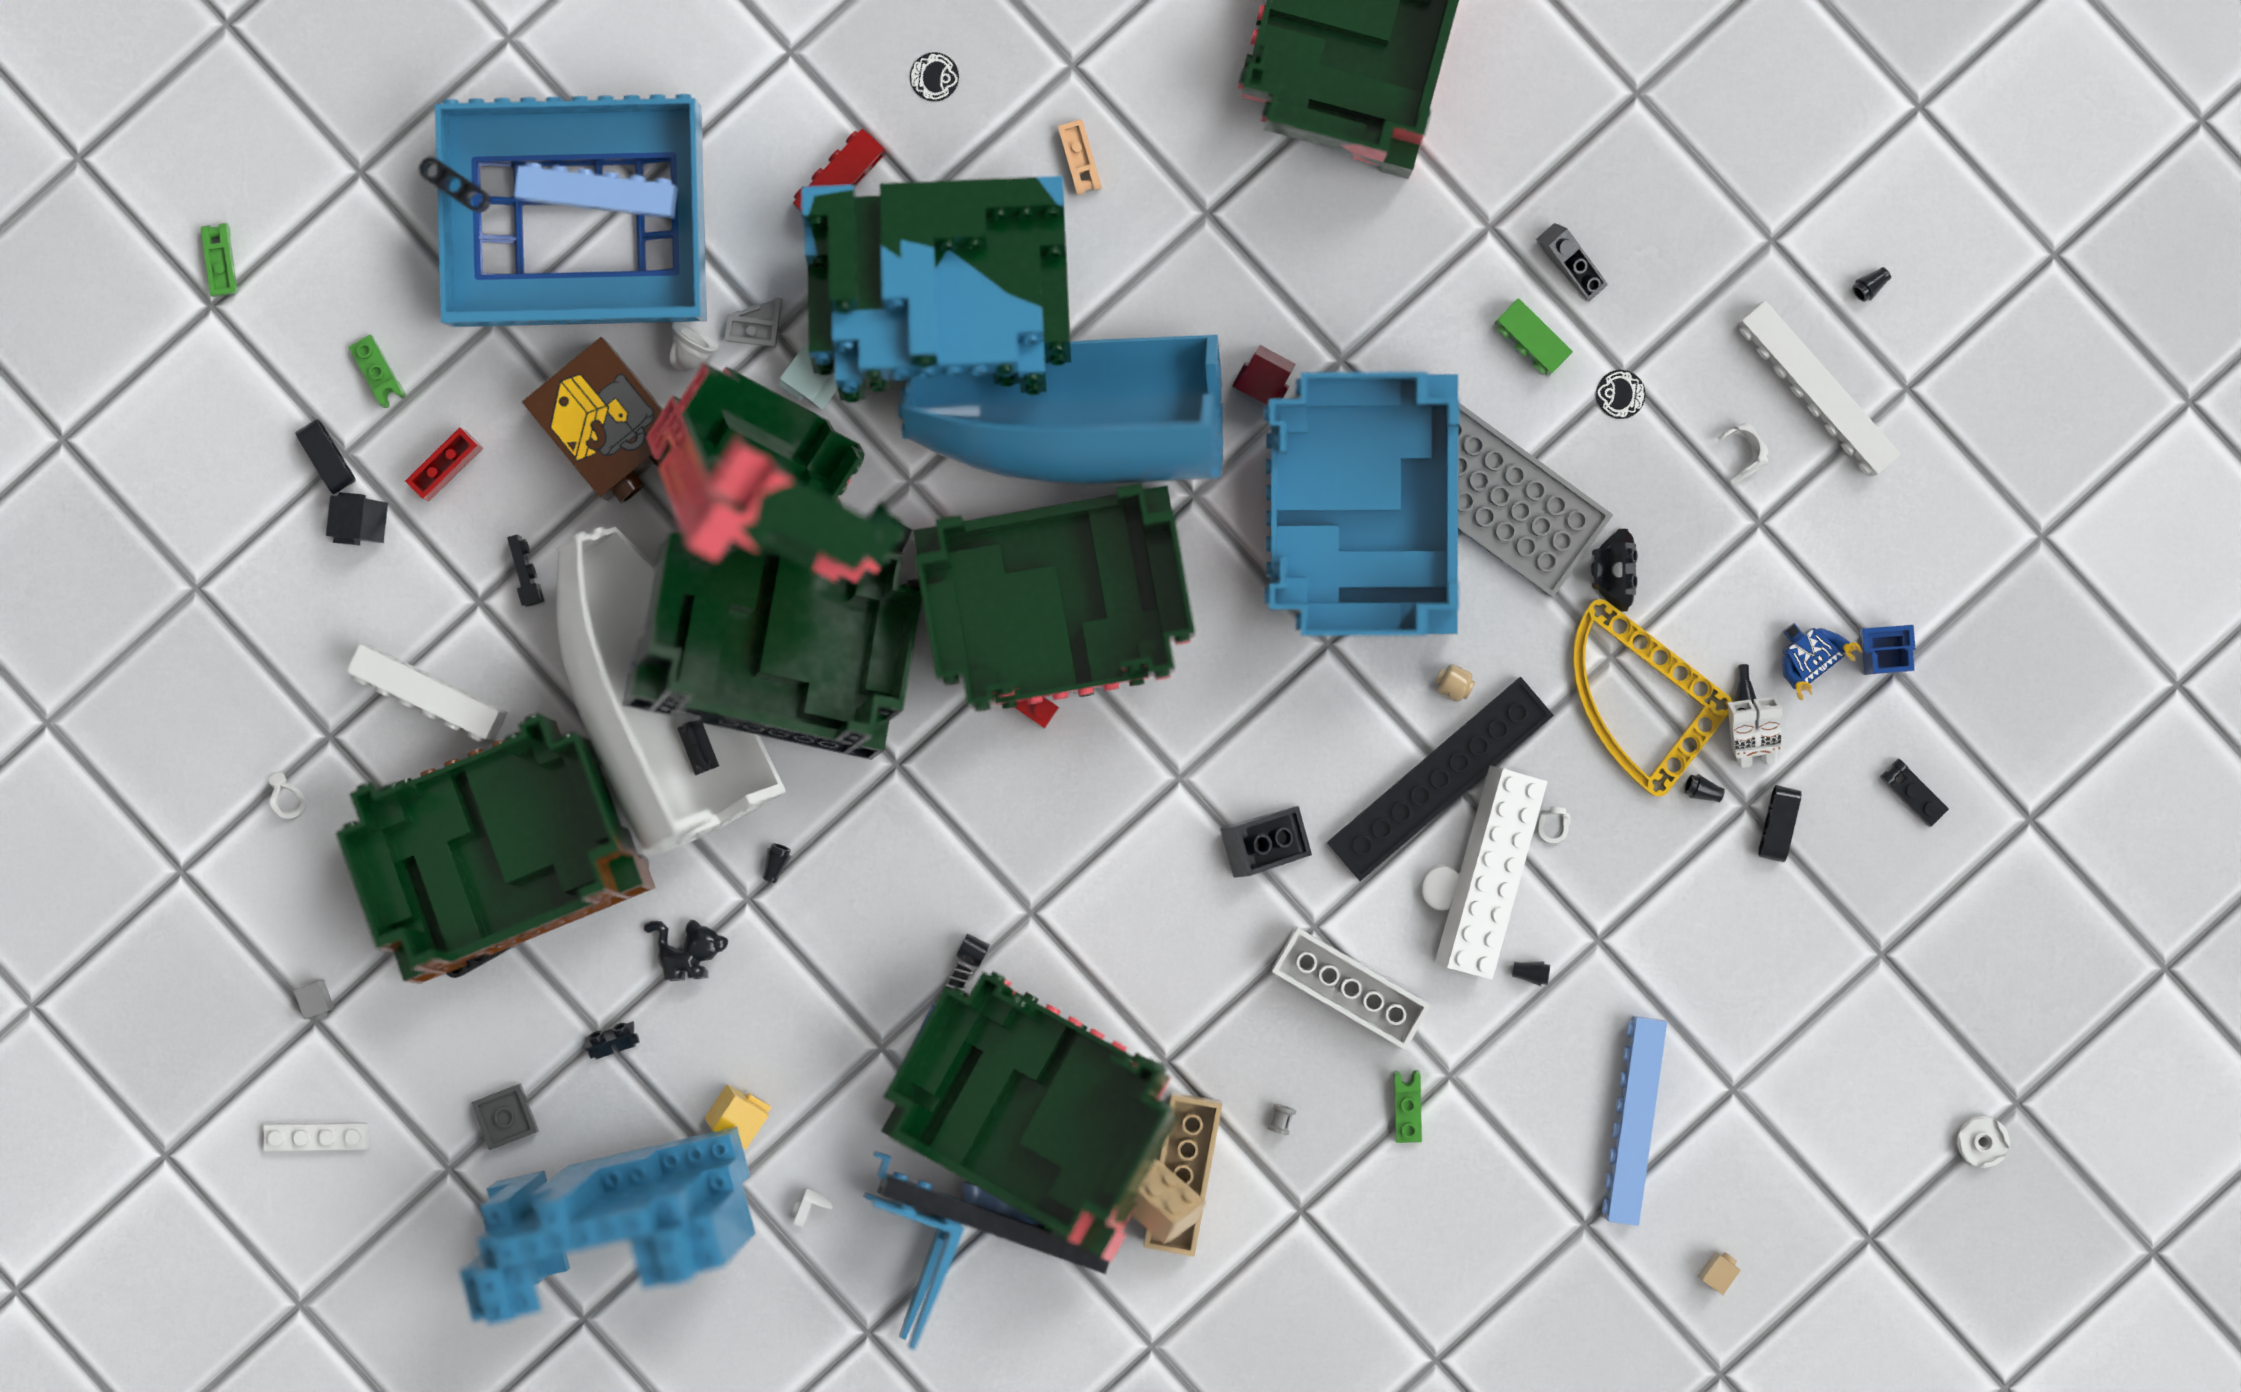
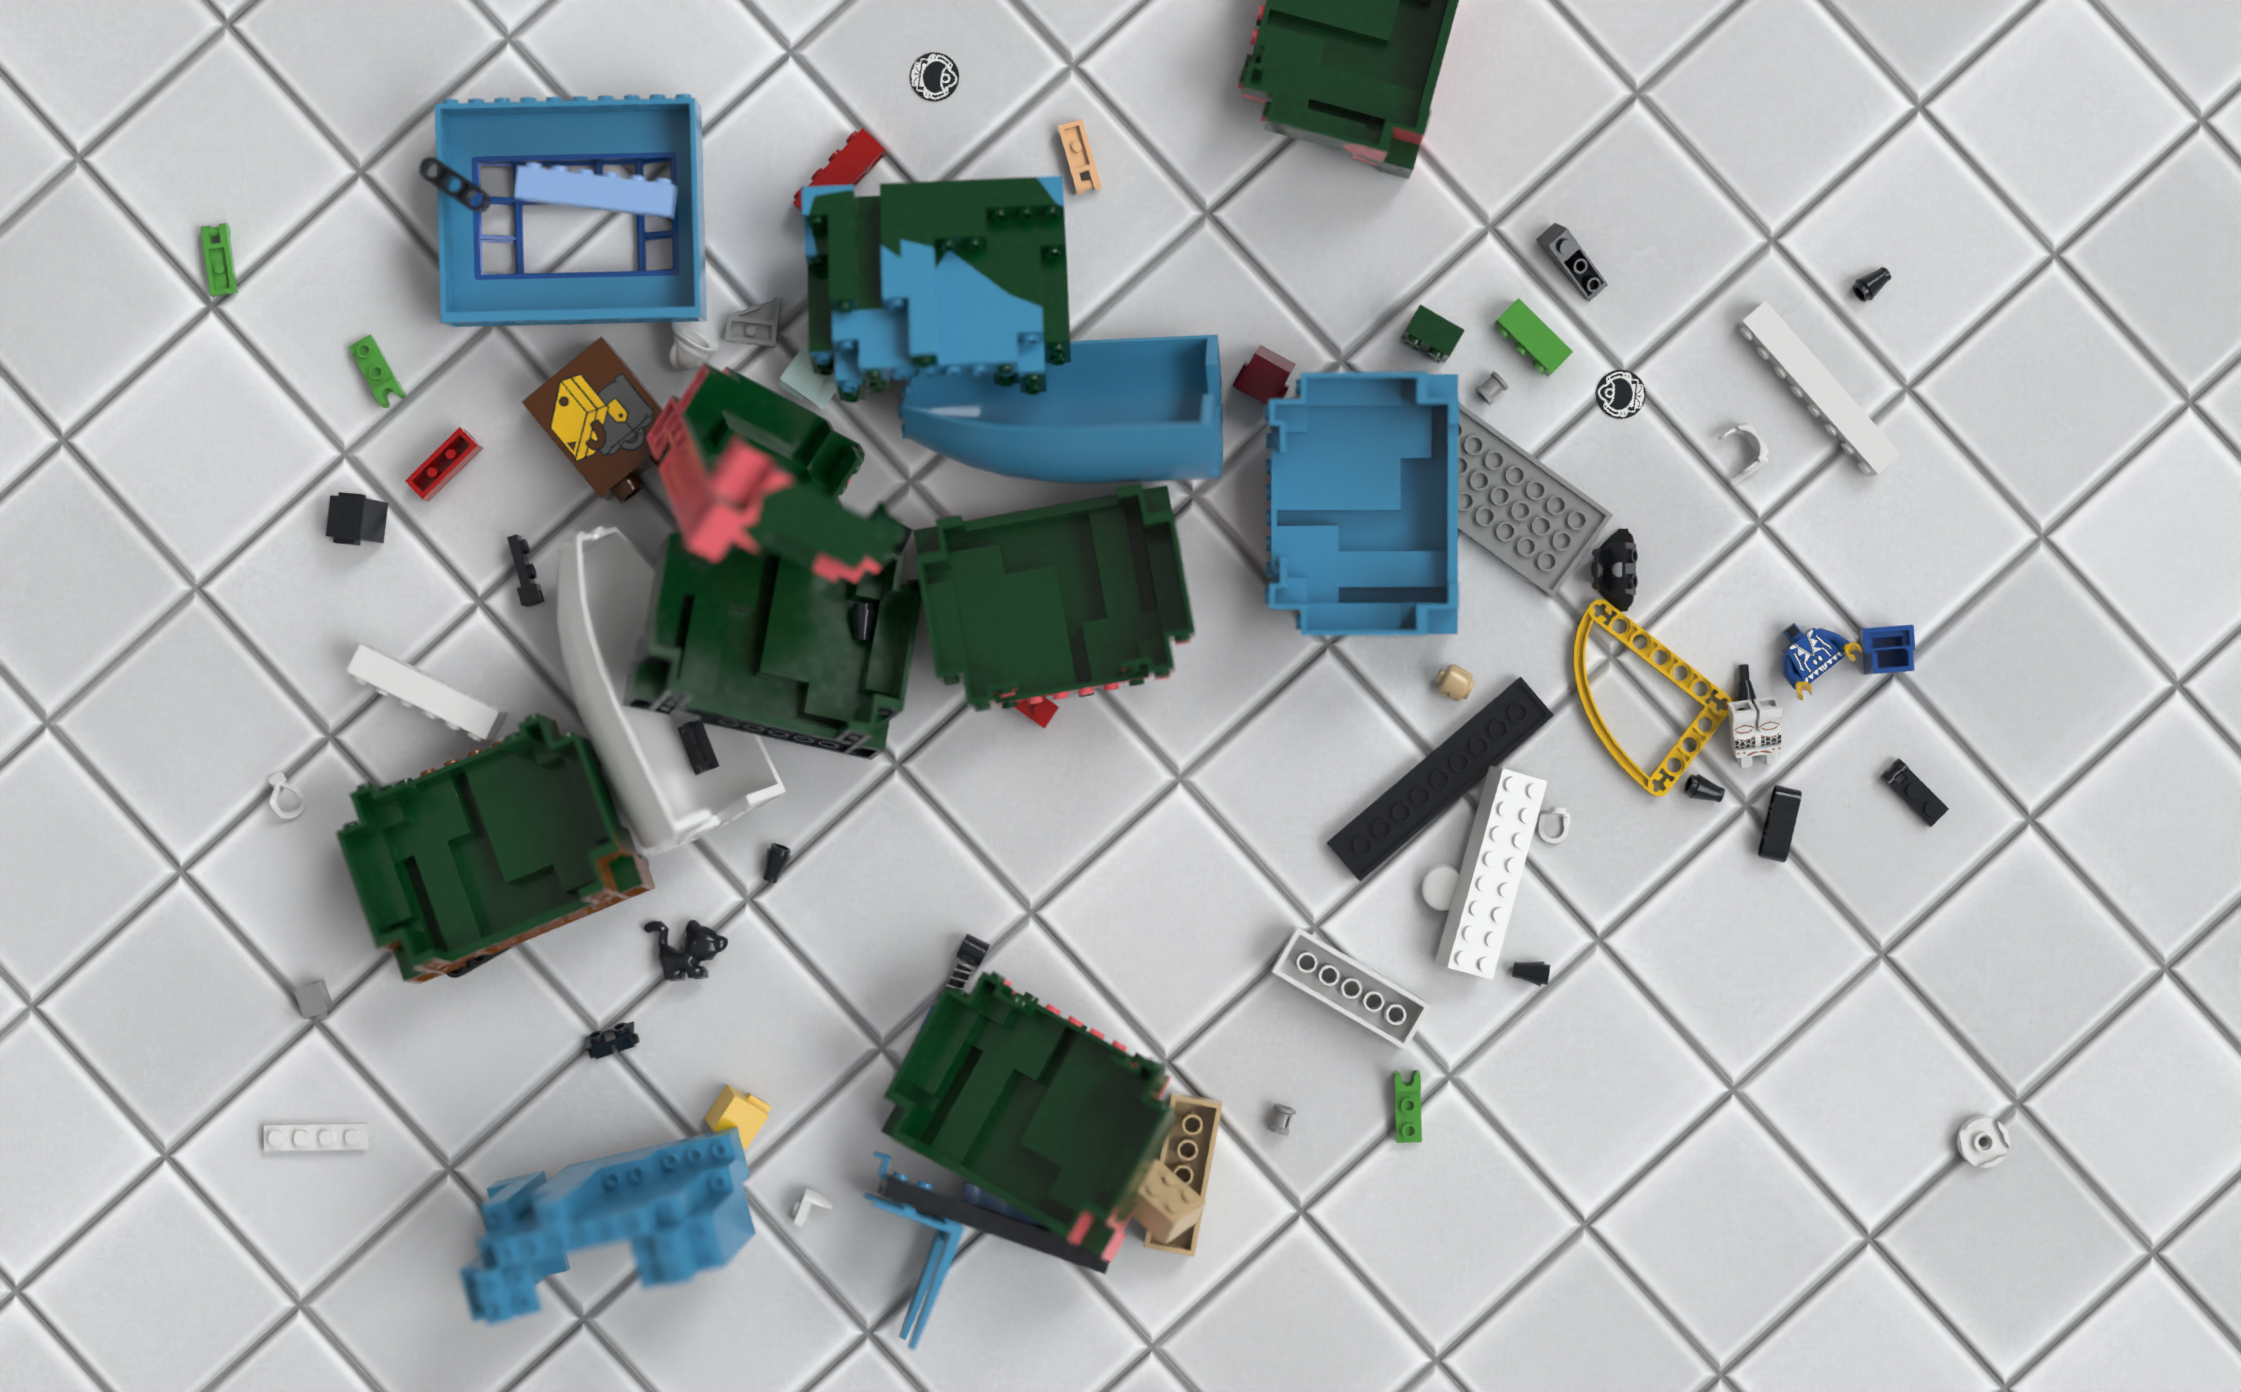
black beam [295,419,356,494] -> none
dark grey plate [471,1083,539,1150] -> none
black slope [1220,806,1312,878] -> none
light blue brick [1602,1016,1667,1226] -> none
tan brick [1698,1251,1741,1295] -> none
none -> black cone [851,603,876,640]
none -> dark green brick [1401,304,1465,363]
none -> light grey bush [1475,371,1509,405]

